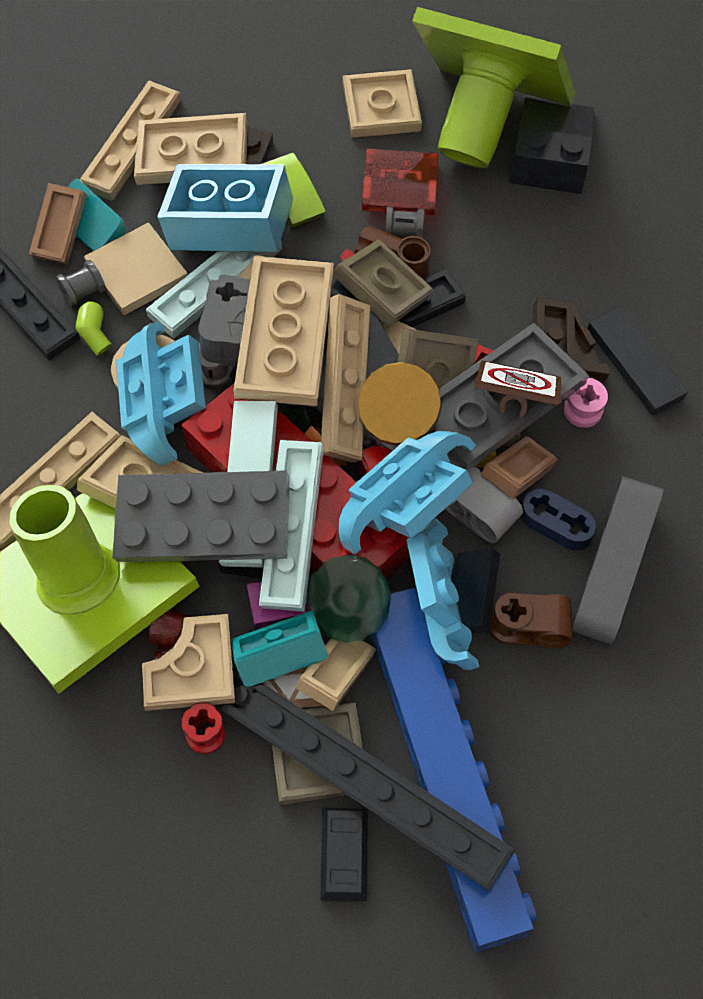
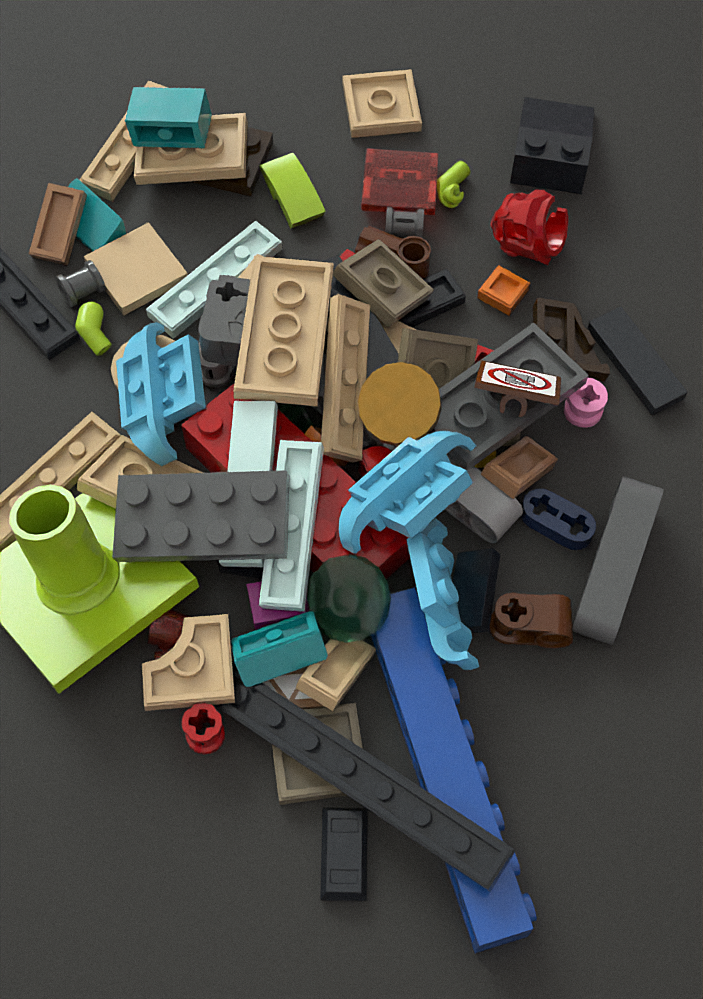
medium azure brick [158,164,293,252] -> none
lime piece [412,7,575,168] -> none
none -> teal brick [125,87,212,148]
none -> lime arm [436,161,471,208]
none -> orange tile [477,265,530,316]
none -> red helmet [491,190,568,266]

